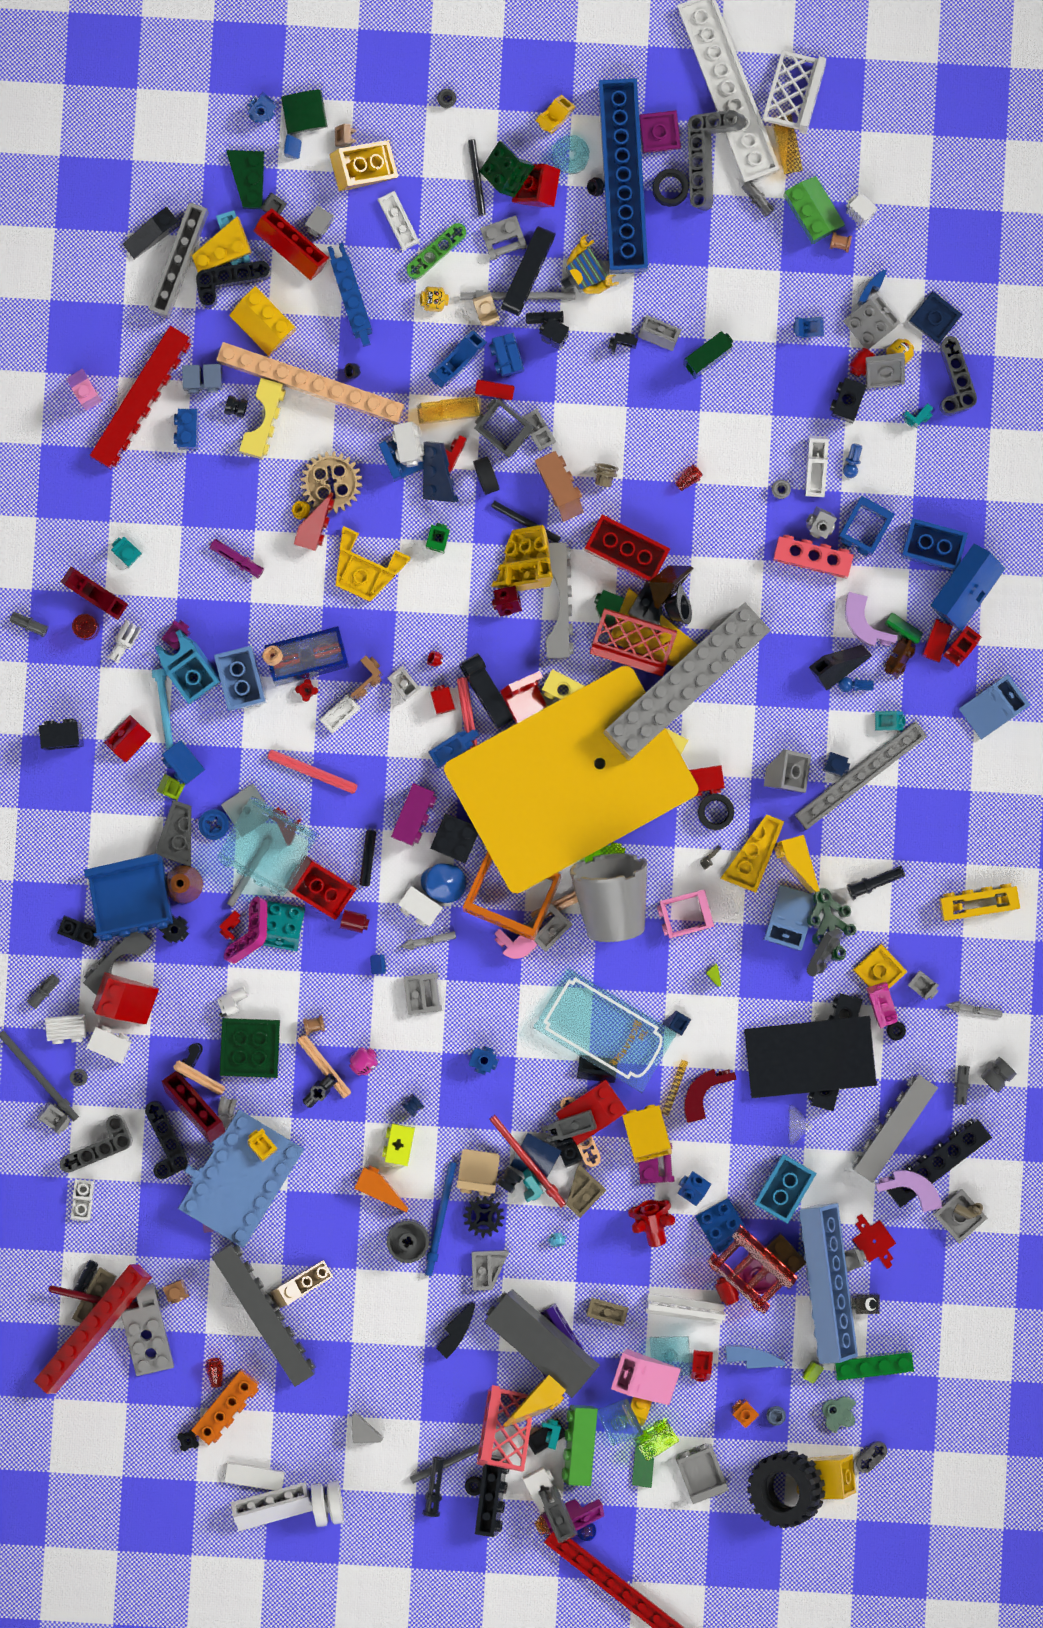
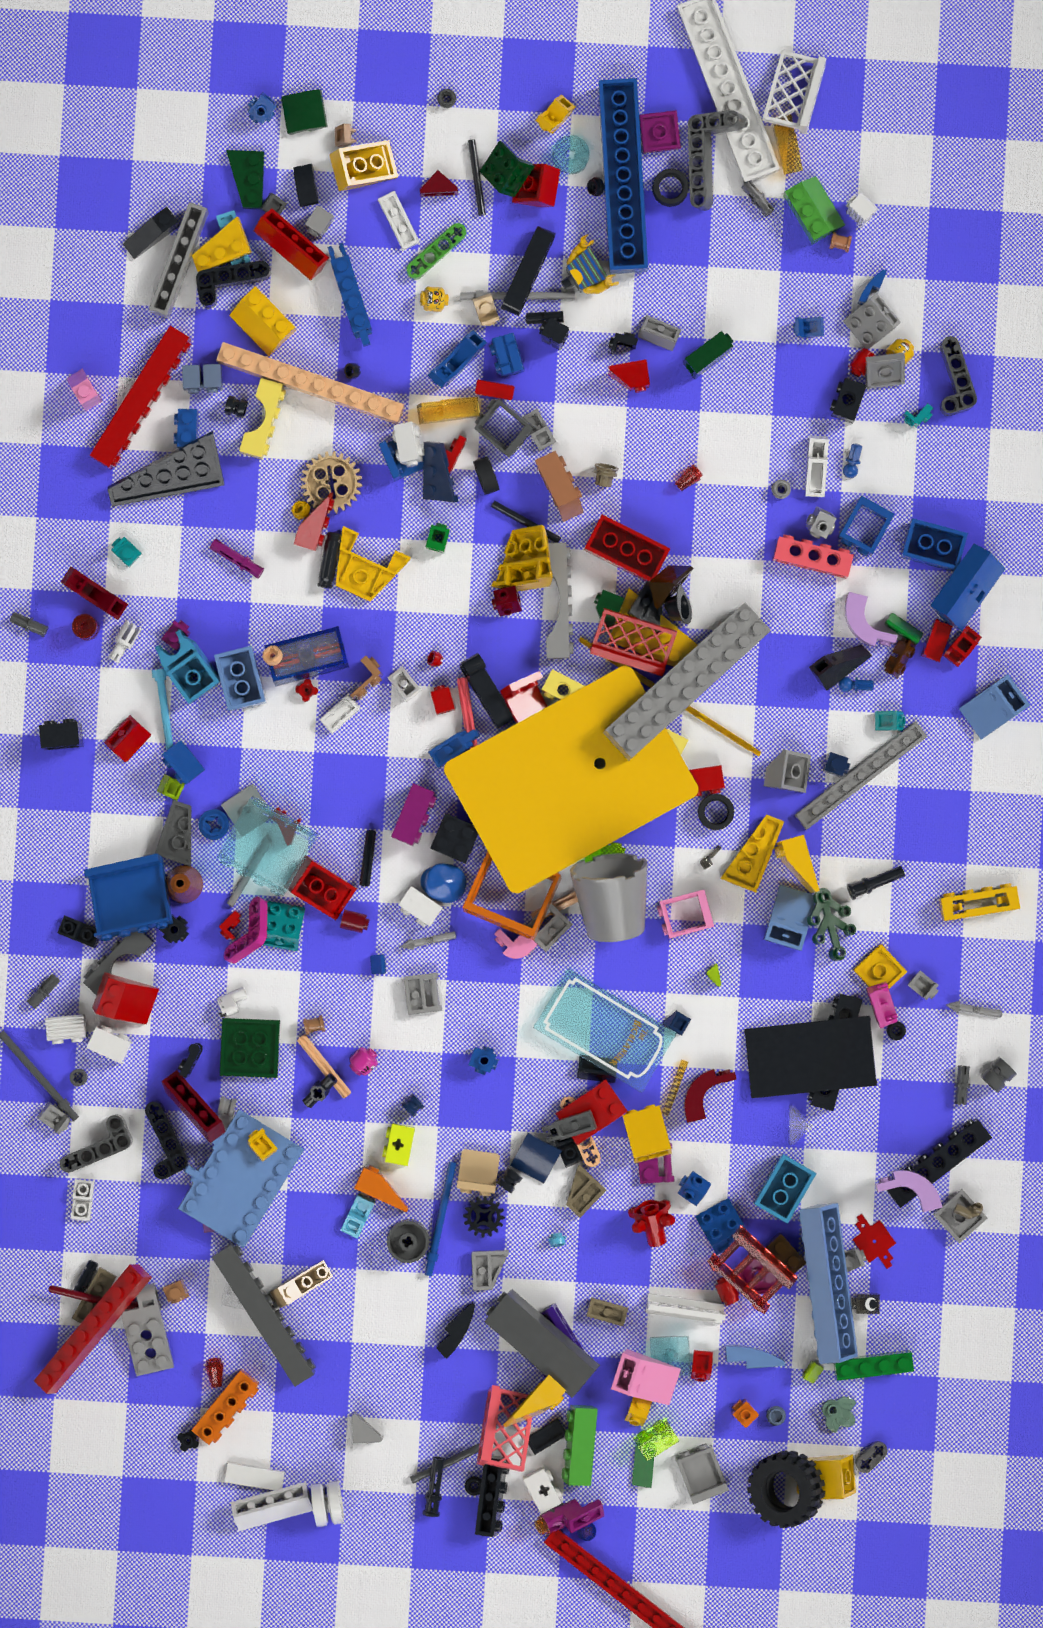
light nougat axle [173,1060,225,1095] -> none
coral axle [267,750,358,794] -> none
blue slope [284,135,302,159] -> none
light grey plate [480,216,527,260] -> none
red bar [489,1114,566,1208] -> none
teal bracket [523,1168,544,1203] -> none
dark grey hinge [540,1485,578,1543] -> none
teal bracket [541,1418,561,1450] -> none
clear light blue plate [597,1398,644,1446] -> none
dark grey hinge [806,929,843,977] -> none
light grey brick [852,1074,938,1183] -> none
dark blue tile [909,291,963,345] -> none
none -> wing [108,431,224,506]
none -> black slope [293,163,319,207]
none -> black axle [317,532,342,589]
none -> medium azure slope [340,1193,376,1239]
none -> dark red slope [420,170,458,197]
none -> yellow piece [579,637,761,757]
none -> red slope [608,359,650,393]

